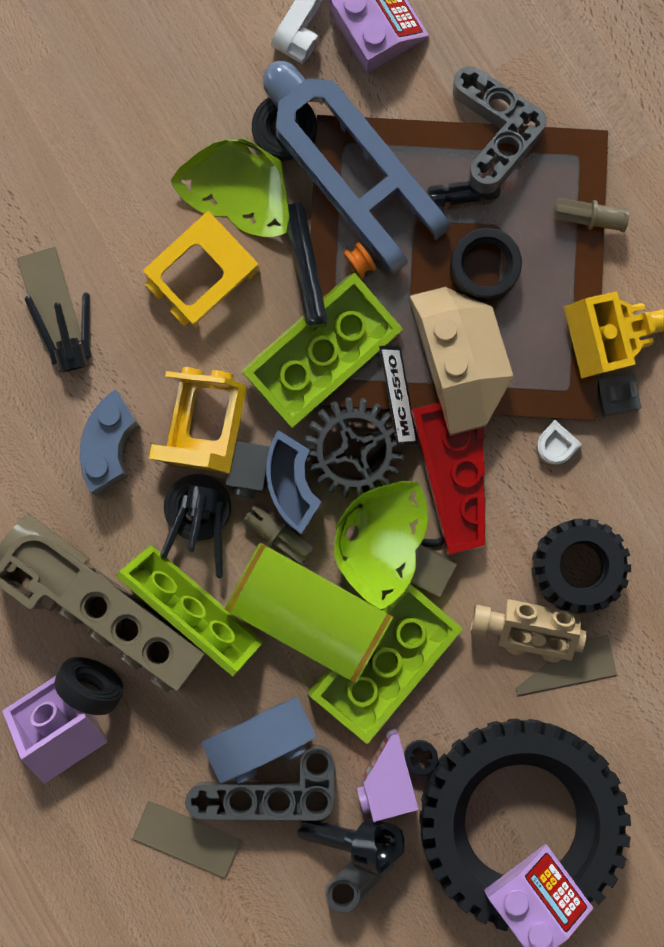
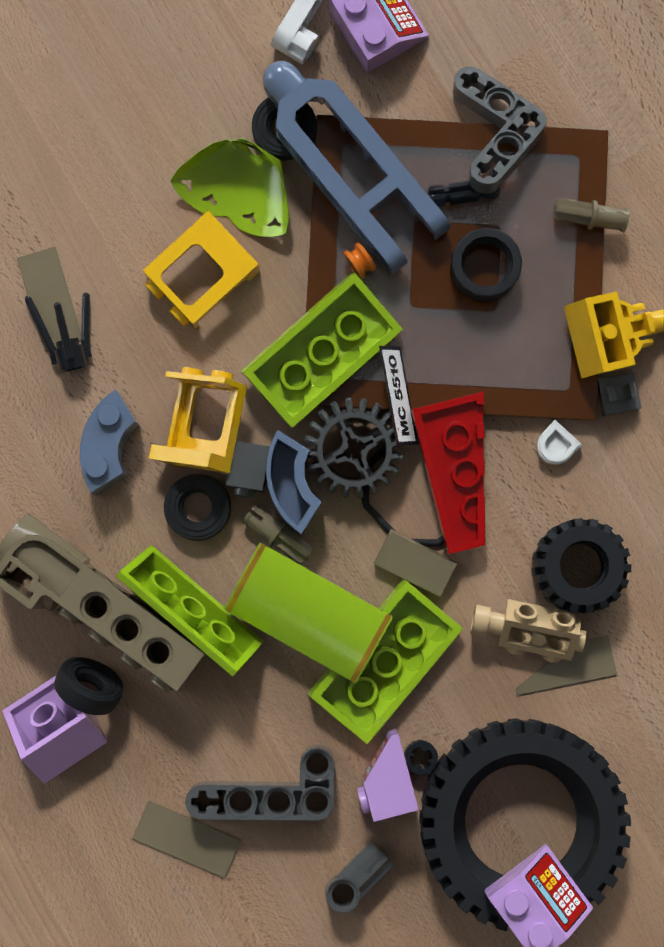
black plant [160,485,223,578] -> none
sand blue brick [201,696,317,784] -> none
black axle [287,202,328,330] -> none
black piece [298,819,405,876] -> none
lime piece [334,481,429,610] -> none
tan wedge [409,287,513,436] -> none

